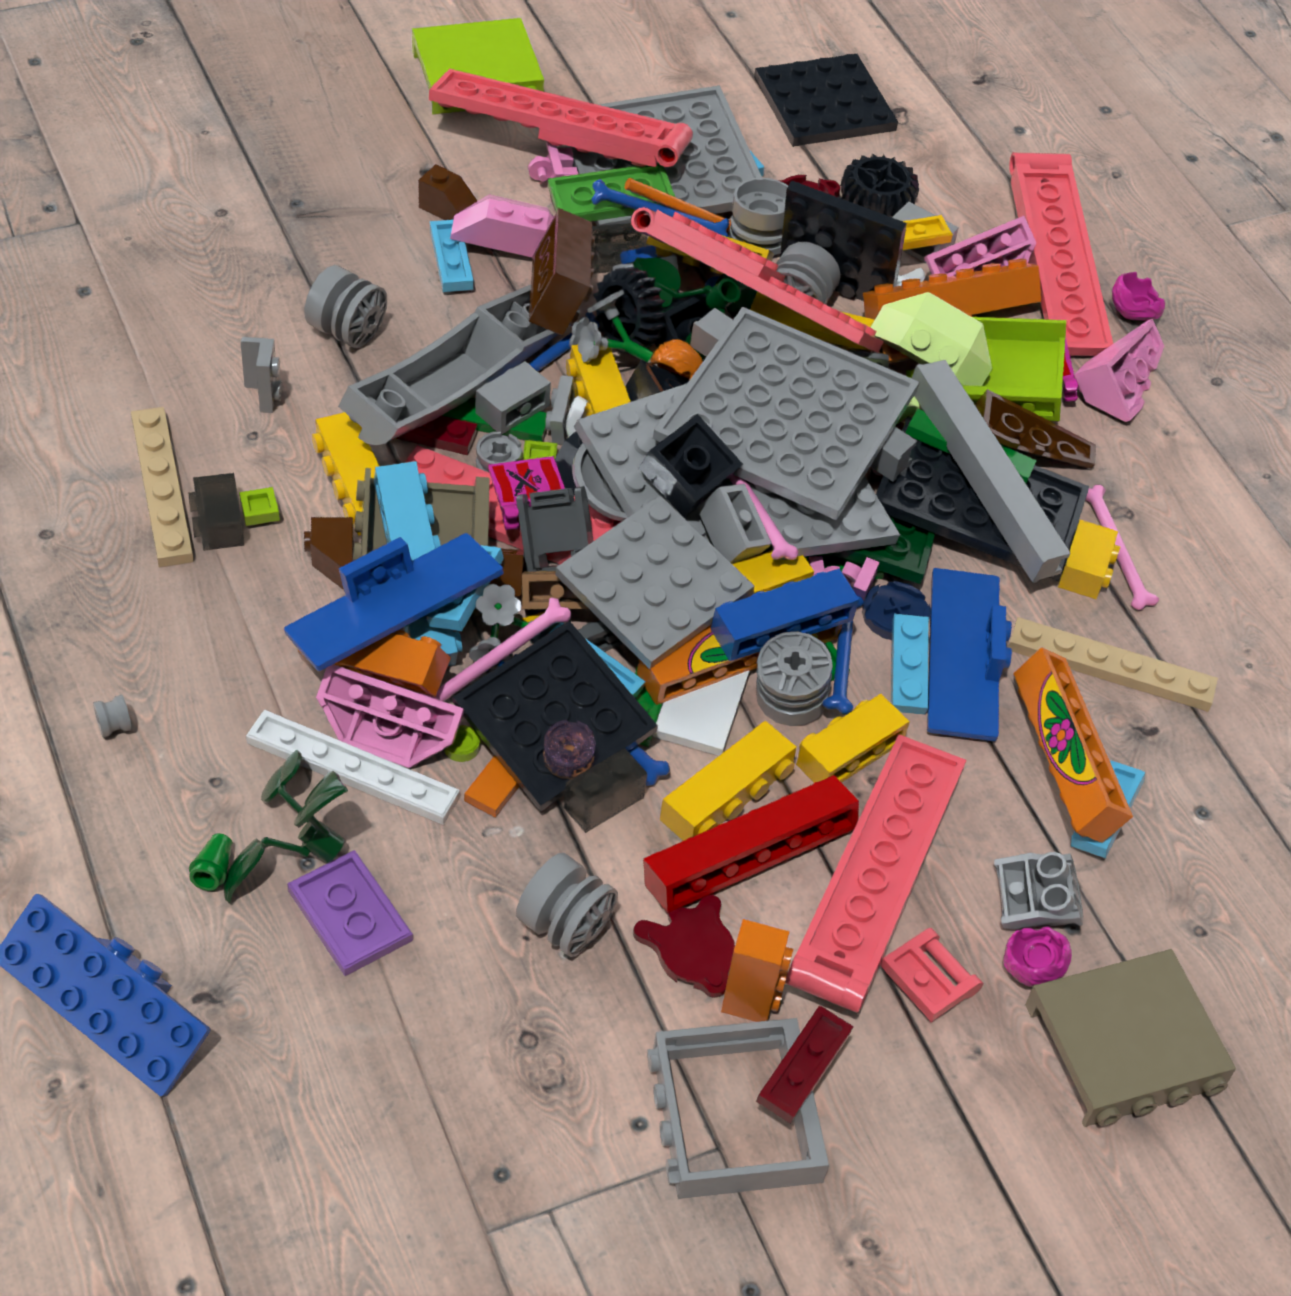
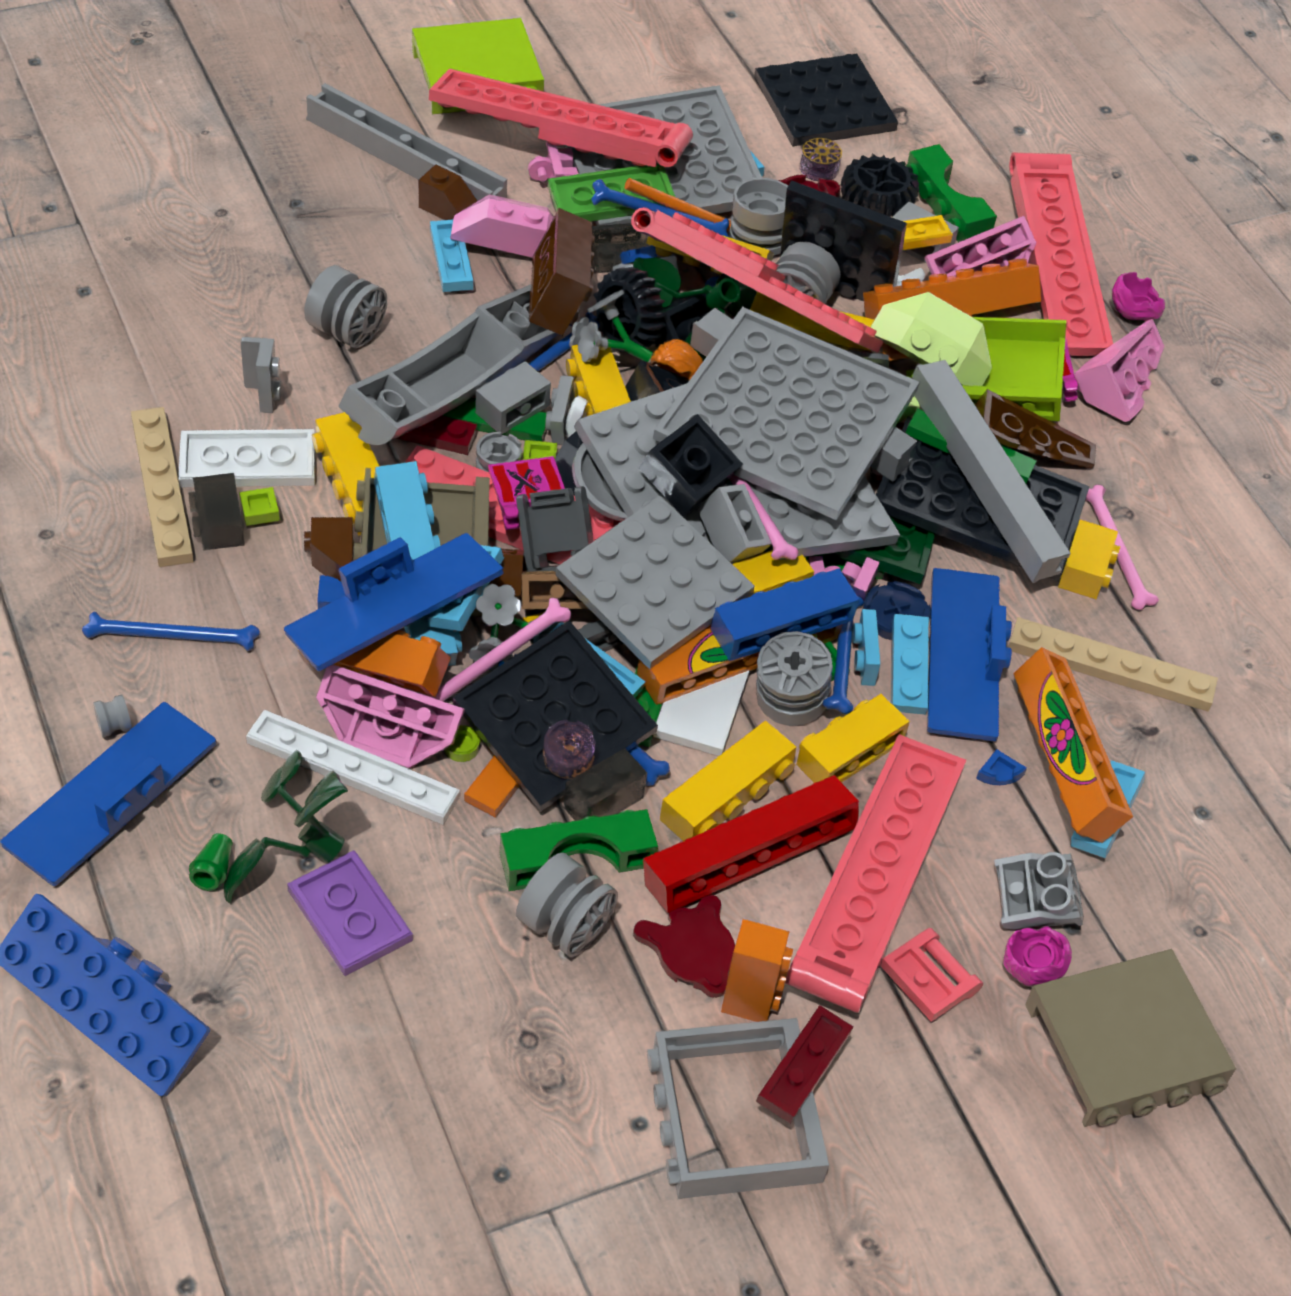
none -> blue bracket [0,702,216,886]
none -> blue piece [82,612,260,651]
none -> white tile [178,429,315,487]
none -> light grey tile [306,83,507,201]
none -> blue tile [317,575,345,609]
none -> green arch [499,809,658,891]
none -> wheel [799,138,842,181]
none -> medium azure plate [852,609,880,686]
none -> green arch [906,144,997,243]
none -> blue tile [976,749,1027,785]

